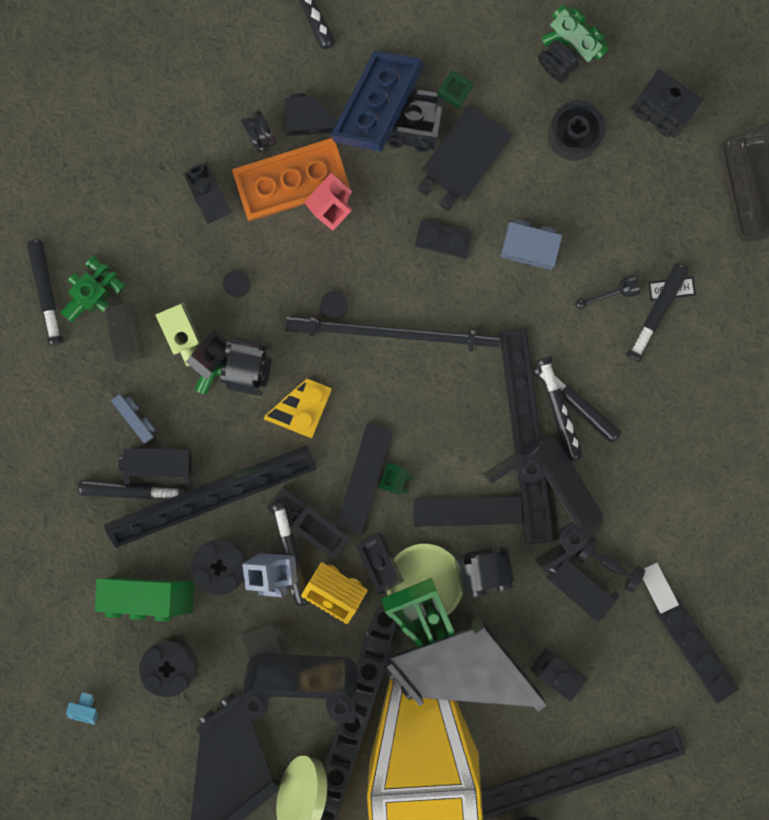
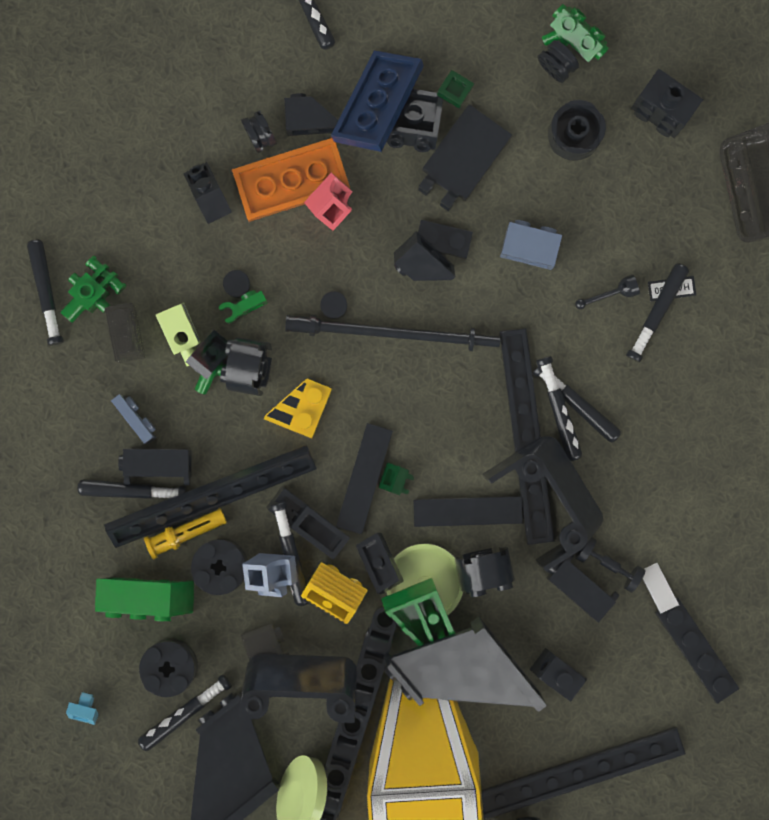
none -> black piece [138,674,232,751]
none -> yellow pin [144,508,227,560]
none -> green plate [219,290,268,324]
none -> black slope [394,231,456,281]

